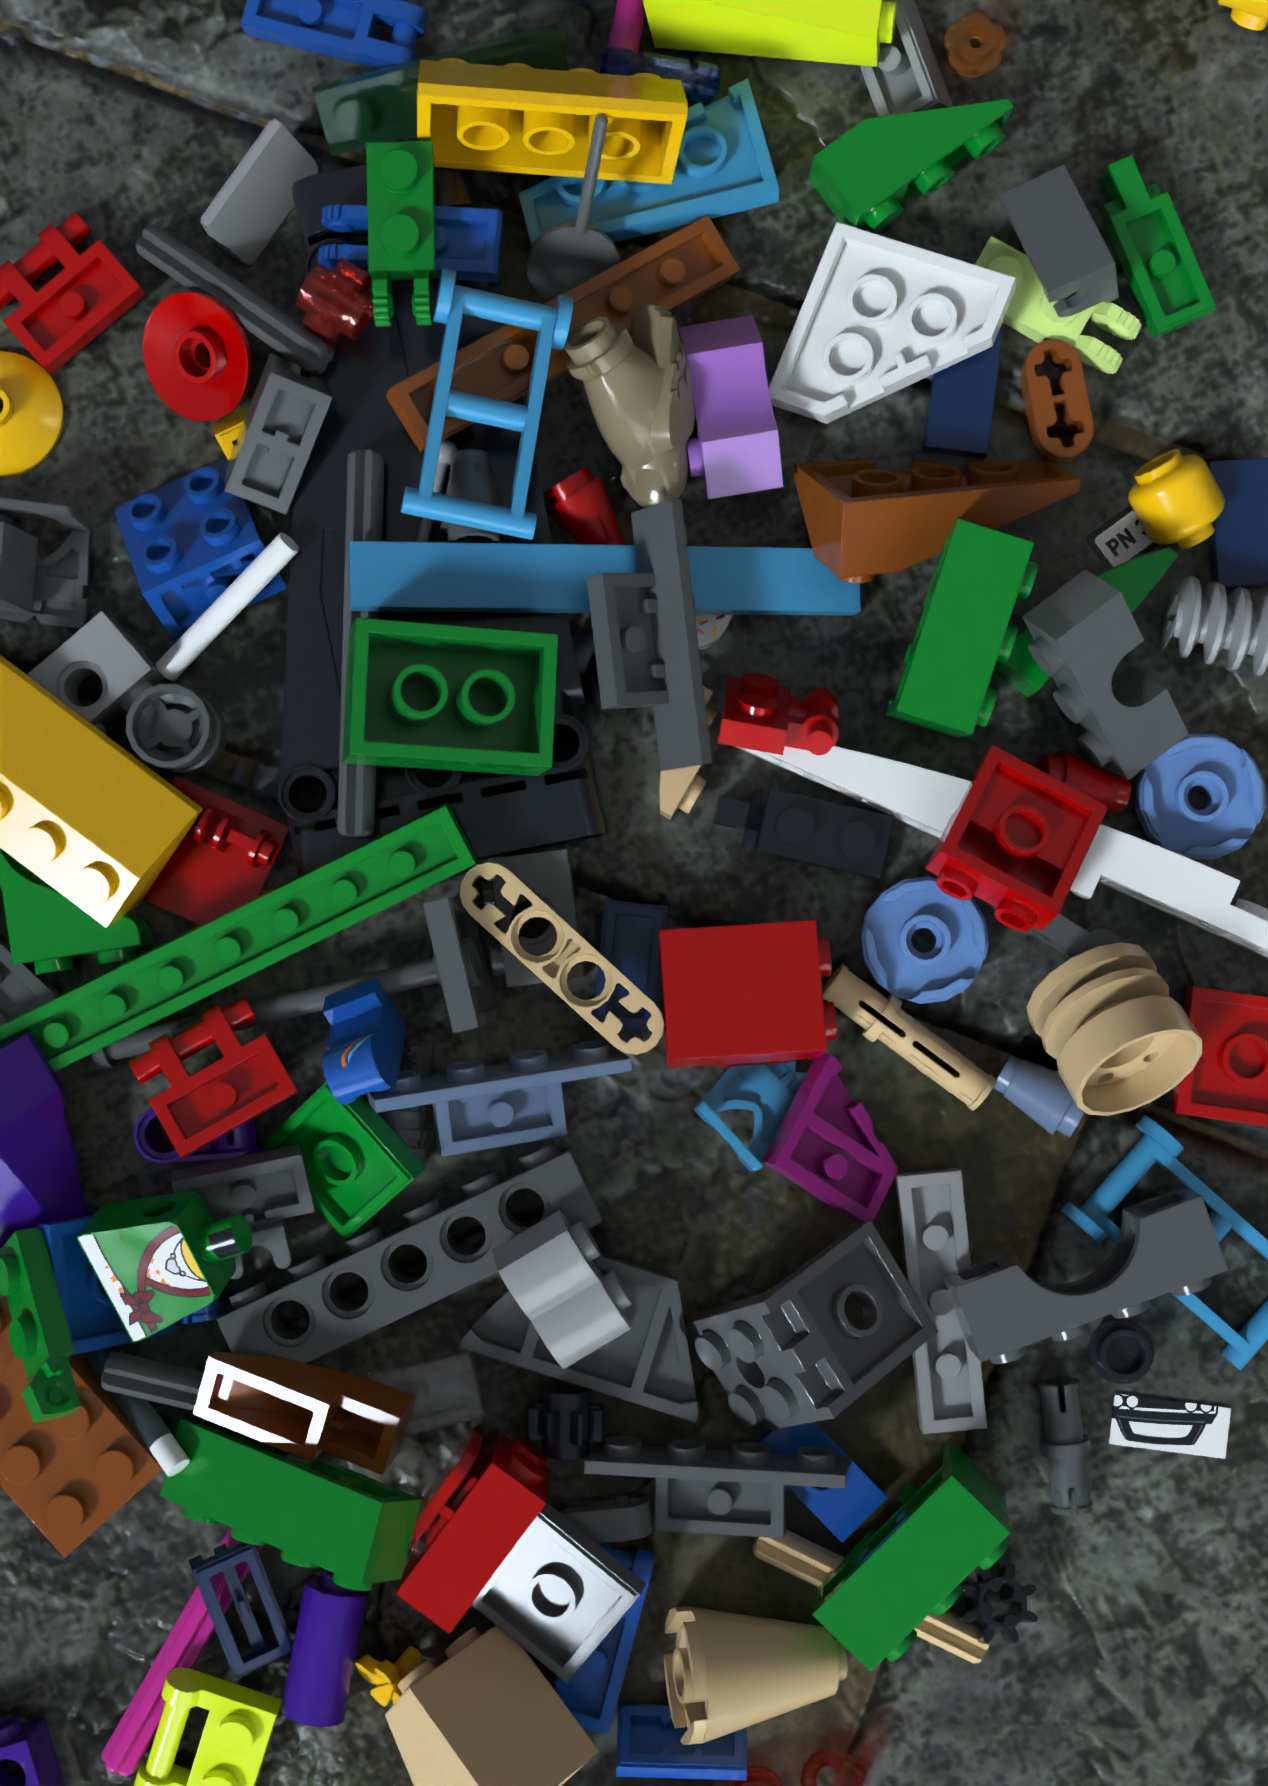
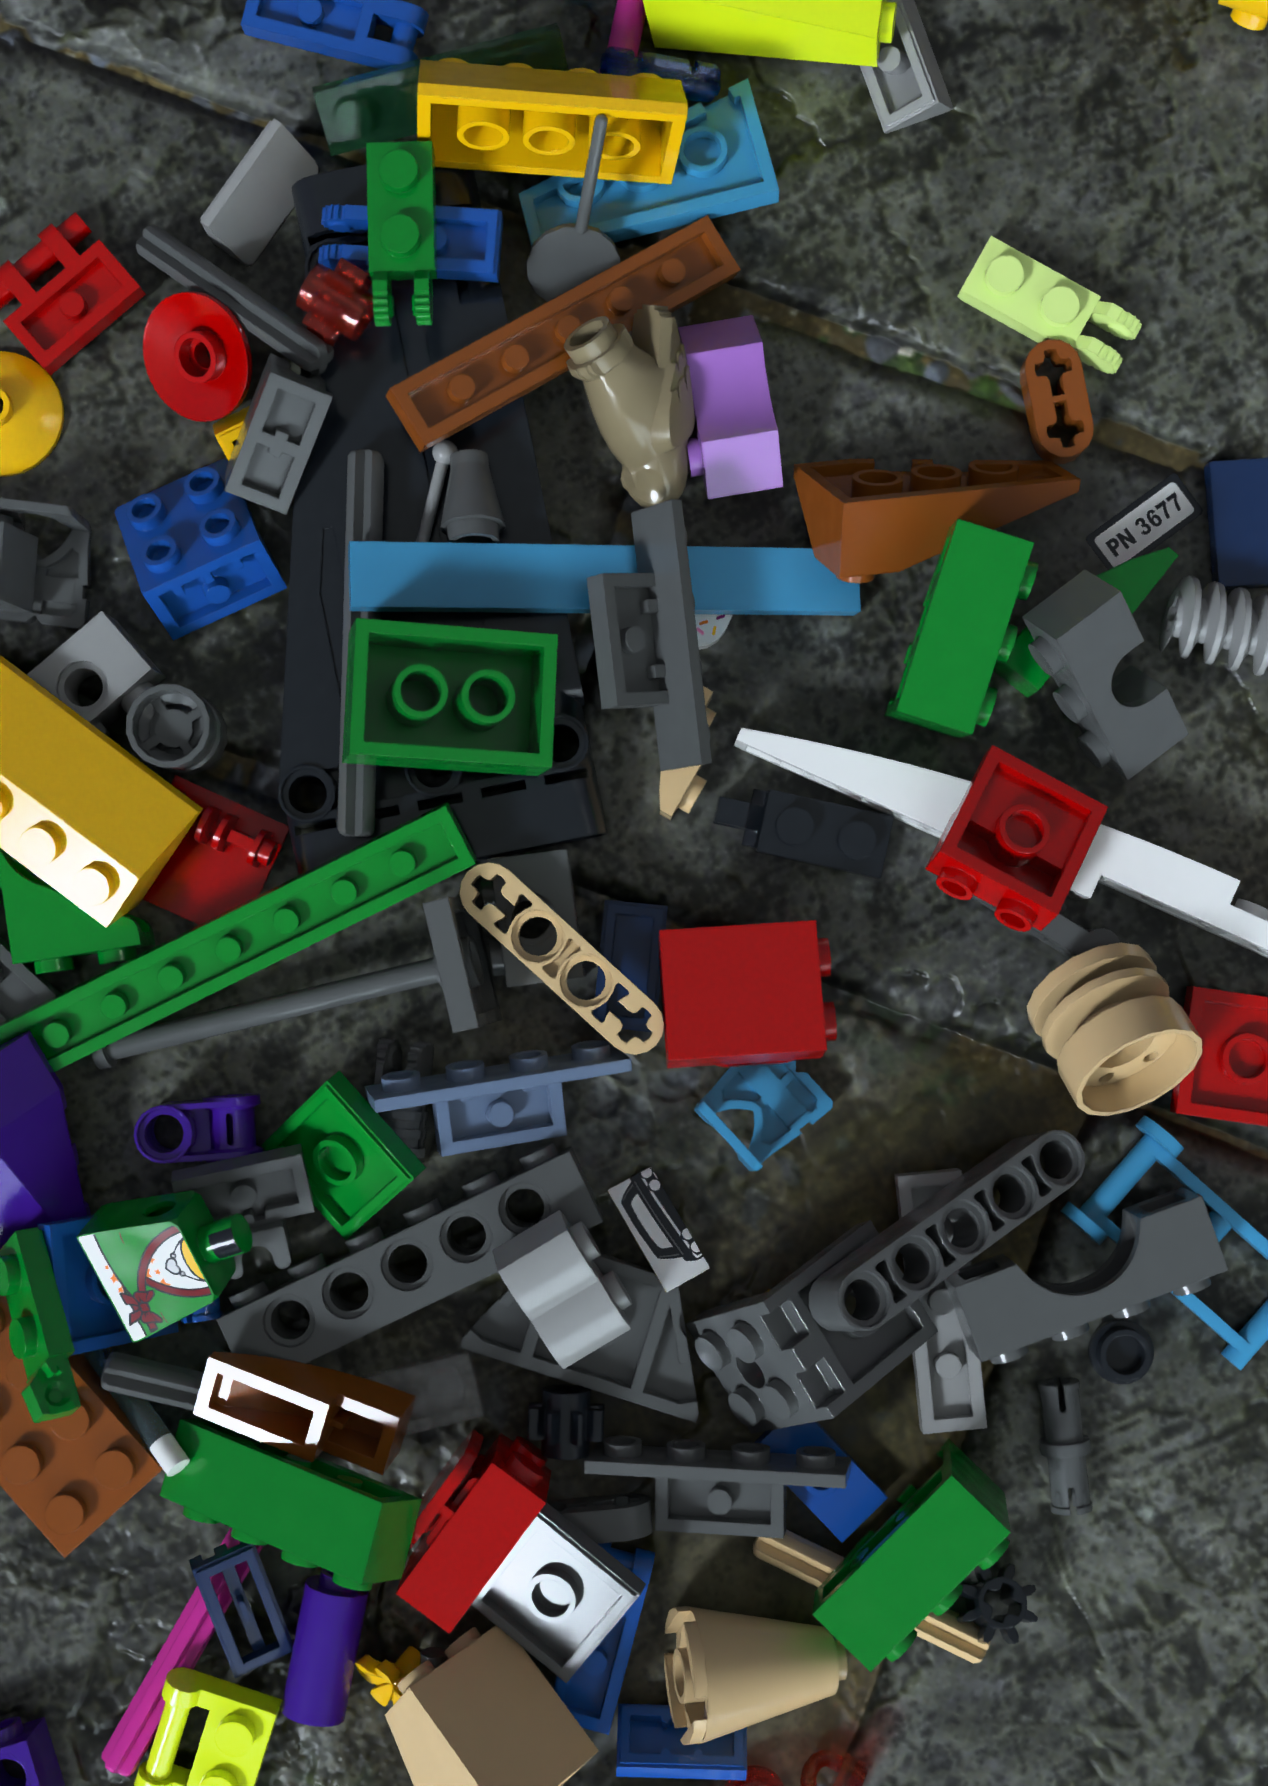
red plate [128,996,299,1158] -> none
white bar [156,532,299,681] -> none
blue leg [322,978,406,1105] -> none
dark azure piece [400,268,573,540] -> none
red cone [544,466,628,545] -> none
red plate [718,673,839,755] -> none
magenta wing [762,1054,899,1224] -> none
white plate [769,222,1016,424] -> none
green slope [808,99,1014,233] -> none
tan pin [822,964,996,1111] -> none
medium blue plate [859,876,989,1004] -> none
dark blue tile [922,329,1003,459] -> none
clear orange plate [944,12,1007,77] -> none
sand blue cone [993,1055,1085,1138] -> none
dark grey hinge [999,164,1119,317] -> none
red cone [1034,750,1131,814] -> none
green hinge [1100,155,1216,339] -> none
sticker [1109,1393,1231,1459] -> none
yellow head [1128,449,1225,549] -> none
medium blue plate [1135,734,1266,860] -> none
none -> sticker [608,1167,710,1292]
none -> dark grey beam [809,1130,1085,1332]

